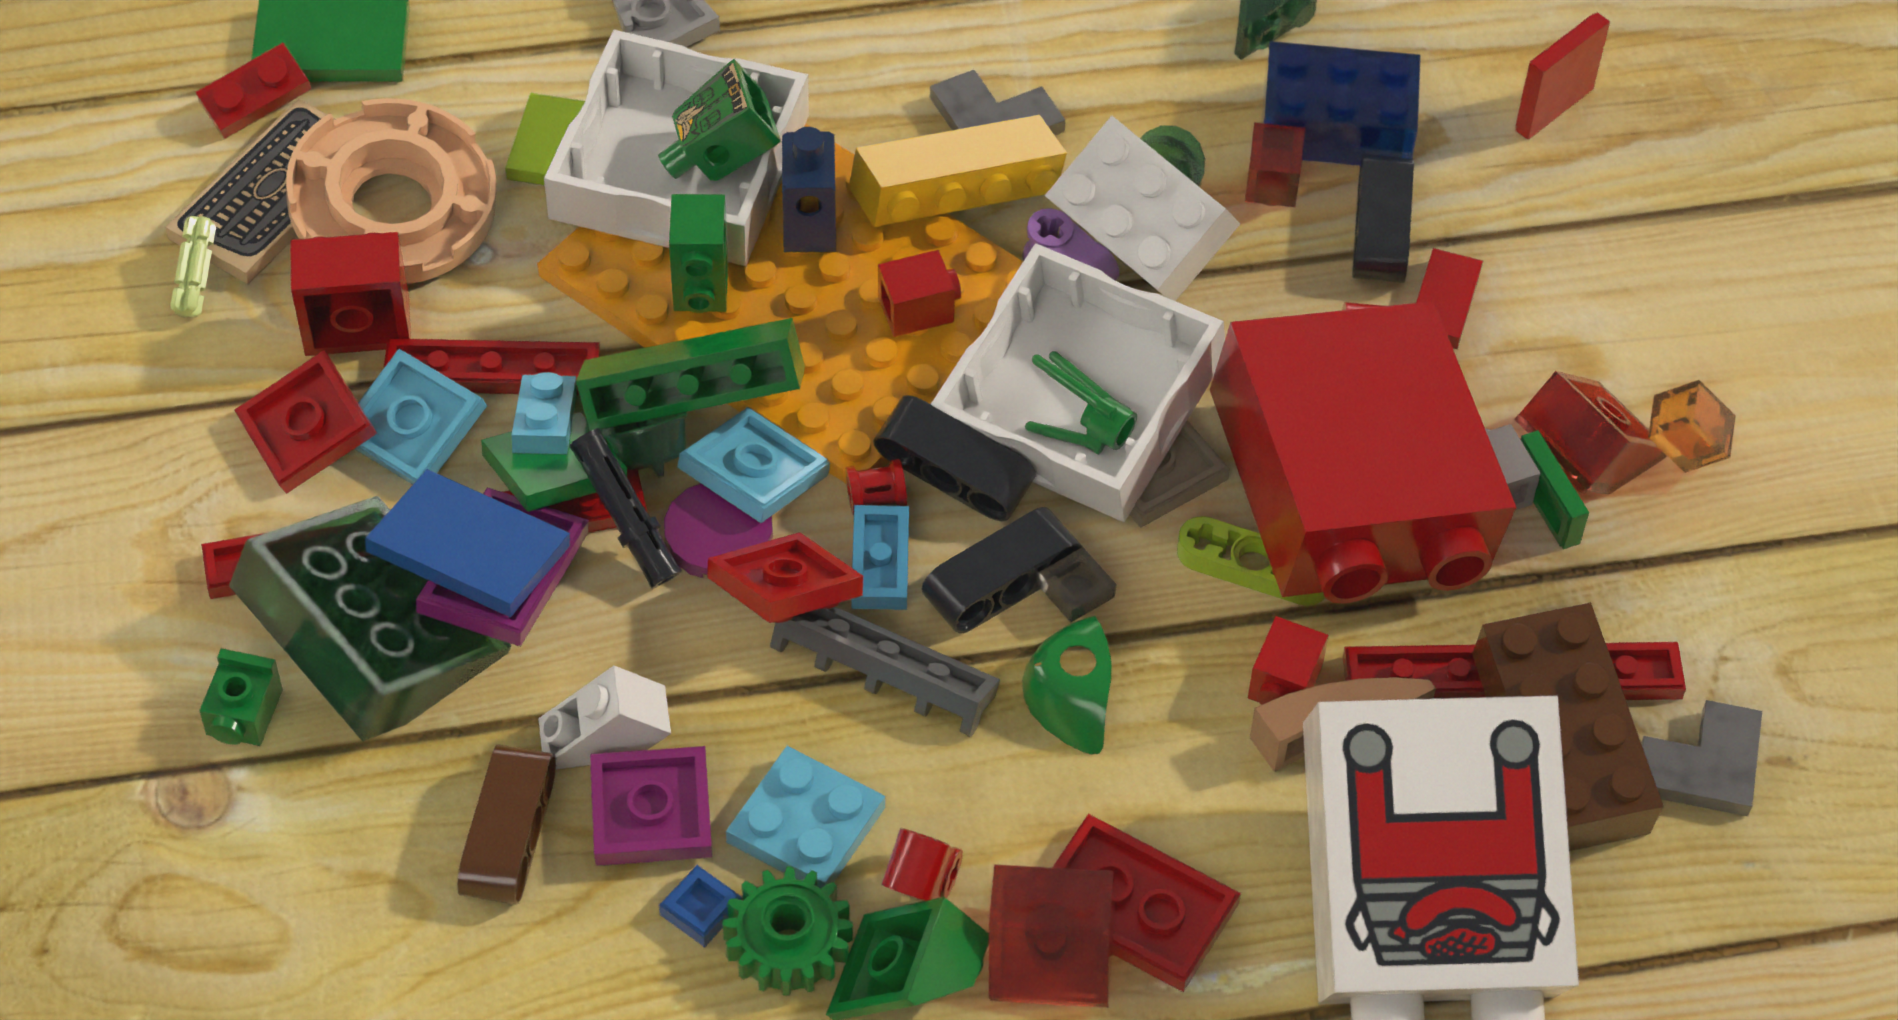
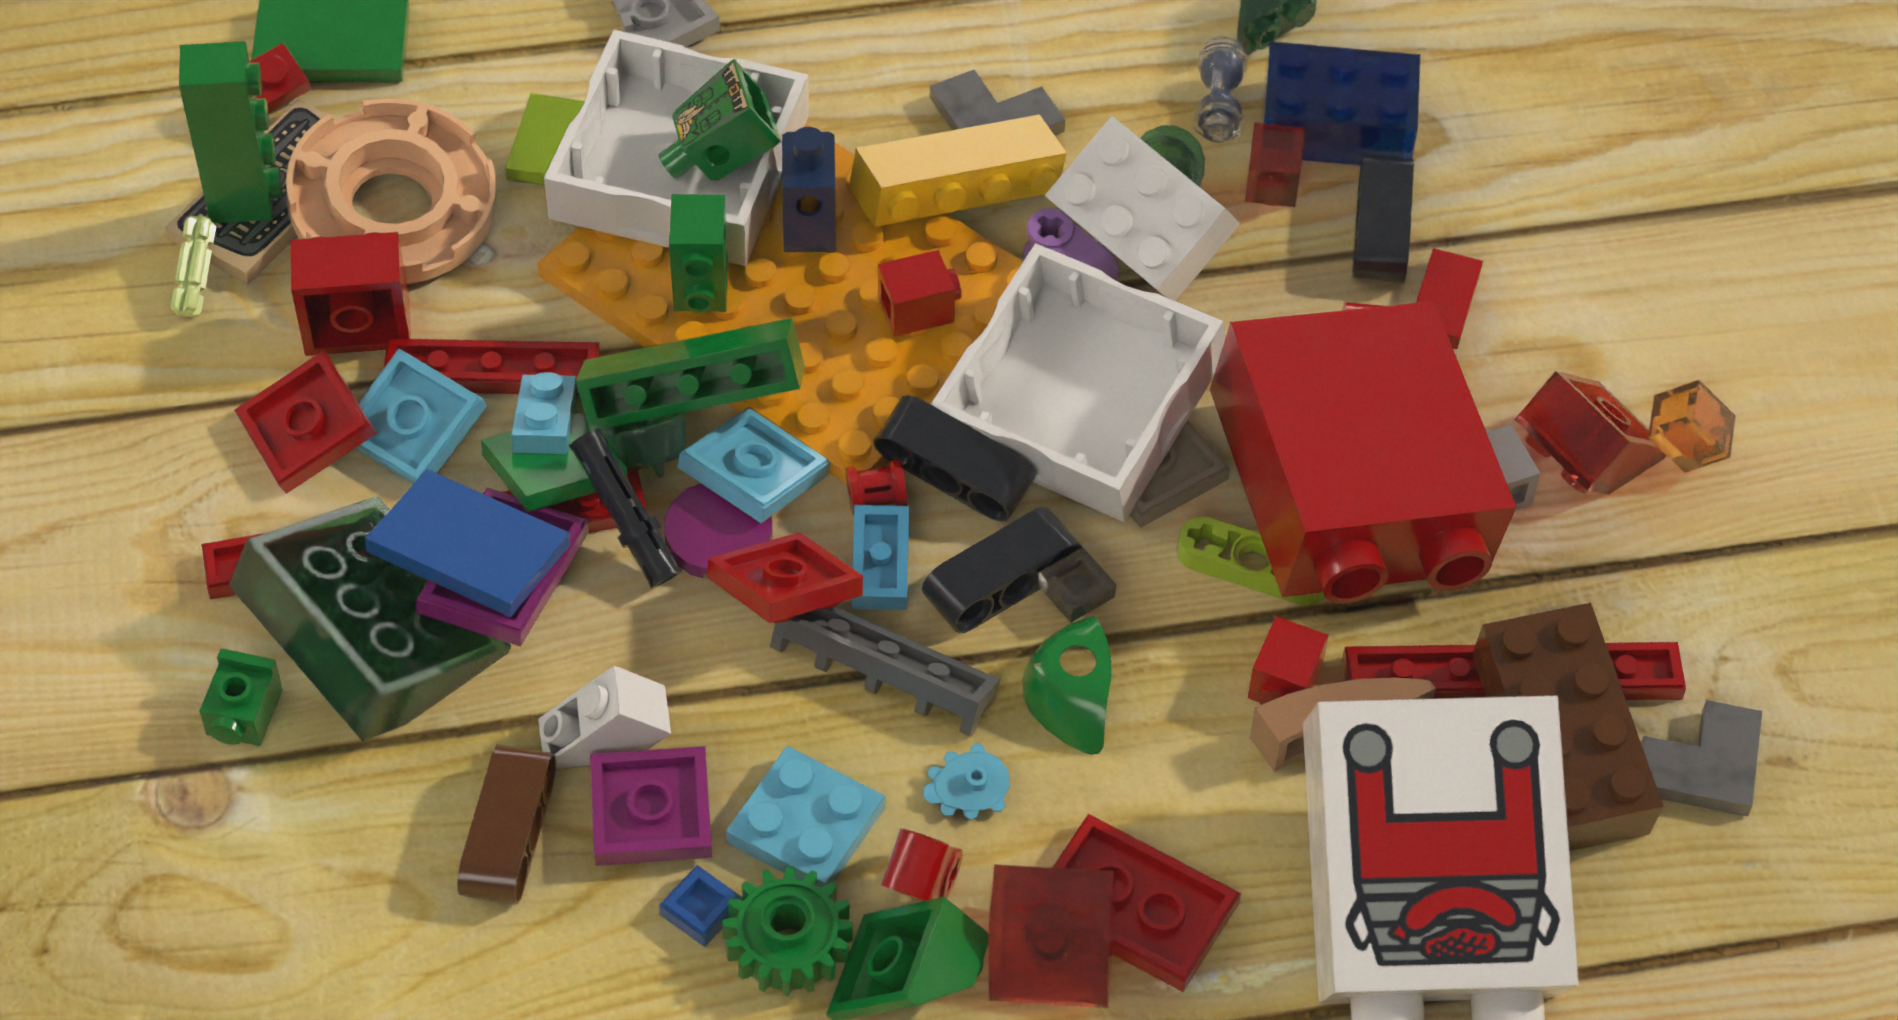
green plant [1025,351,1137,455] -> none
red tile [1515,12,1610,140] -> none
green tile [1520,430,1589,550] -> none
none -> green brick [179,41,282,223]
none -> medium azure piece [923,743,1010,820]
none -> clear piece [1194,37,1248,143]

